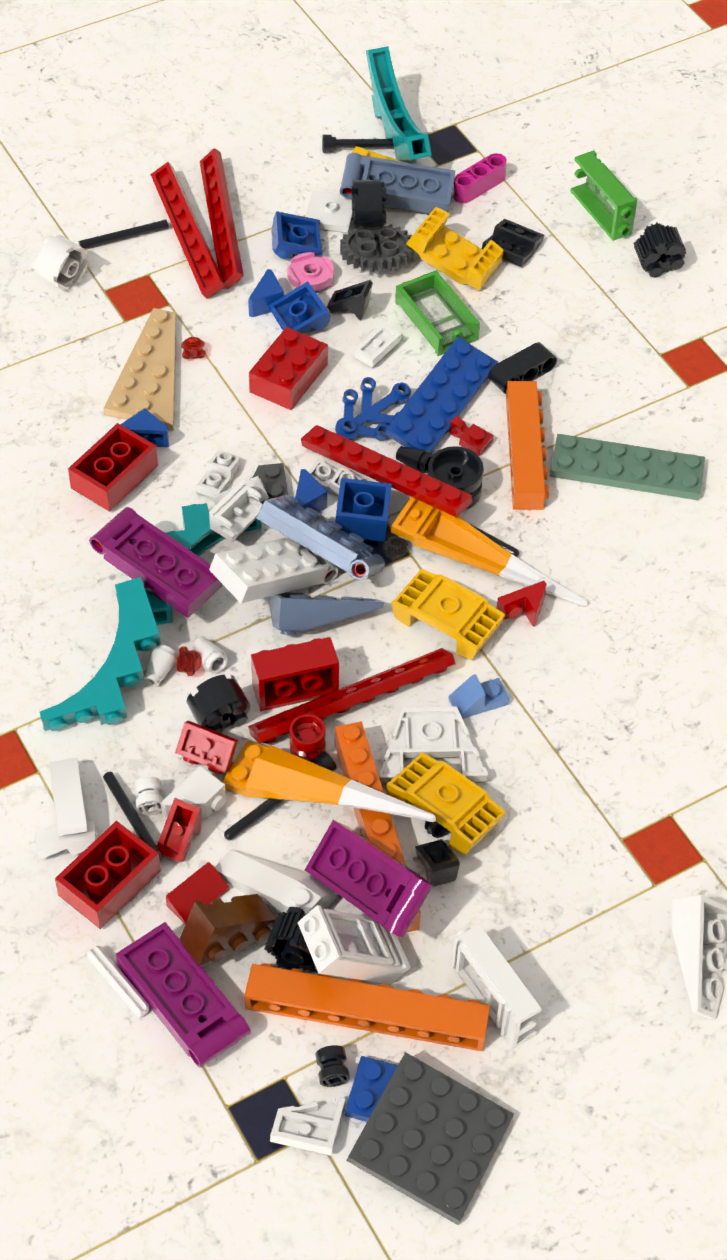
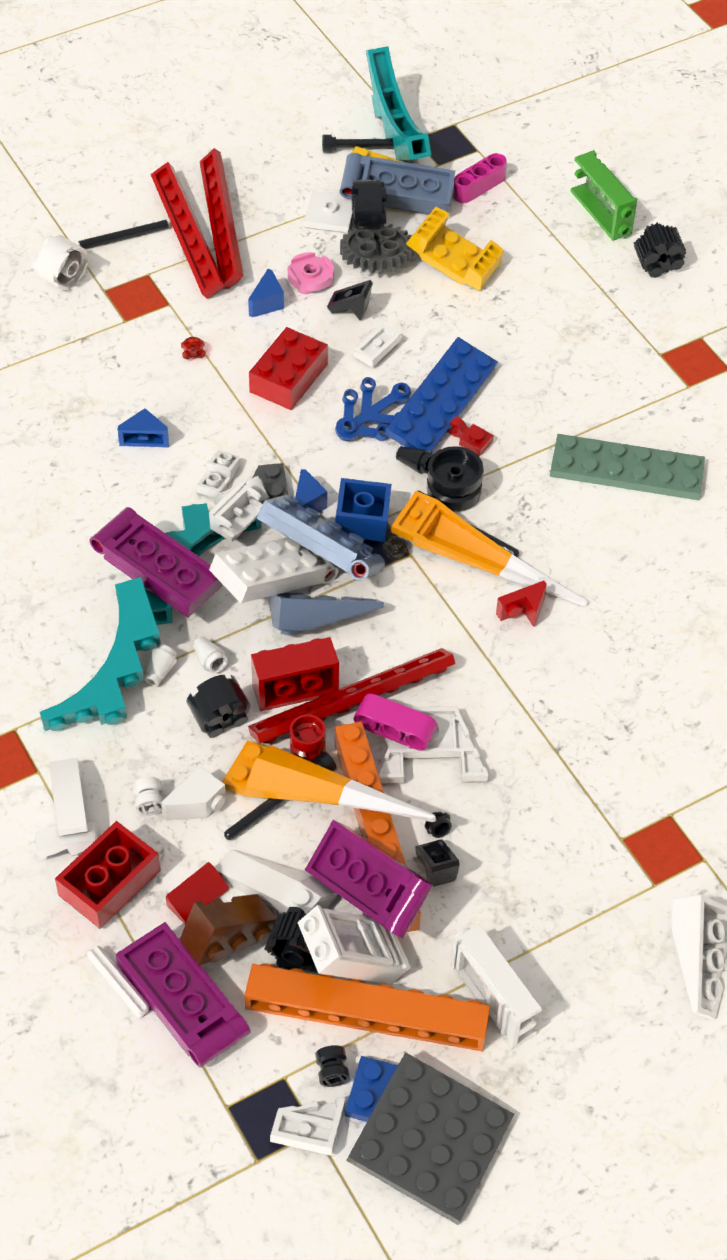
red brick [68,423,158,512] -> none
tan wing [103,308,176,431] -> none
black bar [103,771,161,856] -> none
red slope [157,798,202,862] -> none
bracket [175,720,239,774] -> none
clear red plate [177,646,201,676] -> none
blue slope [268,281,331,333] -> none
blue slope [271,211,323,259] -> none
red plate [301,425,472,518] -> none
white slope [308,458,363,496] -> none
yellow plate [387,752,506,856] -> none
yellow plate [392,569,505,660] -> none
bright green door [395,270,480,356] -> none
medium blue slope [448,674,509,719] -> none
black slope [481,218,545,267] -> none
black beam [488,342,557,394] -> none
orange brick [506,381,549,510] -> none
none -> dark pink beam [353,694,438,750]

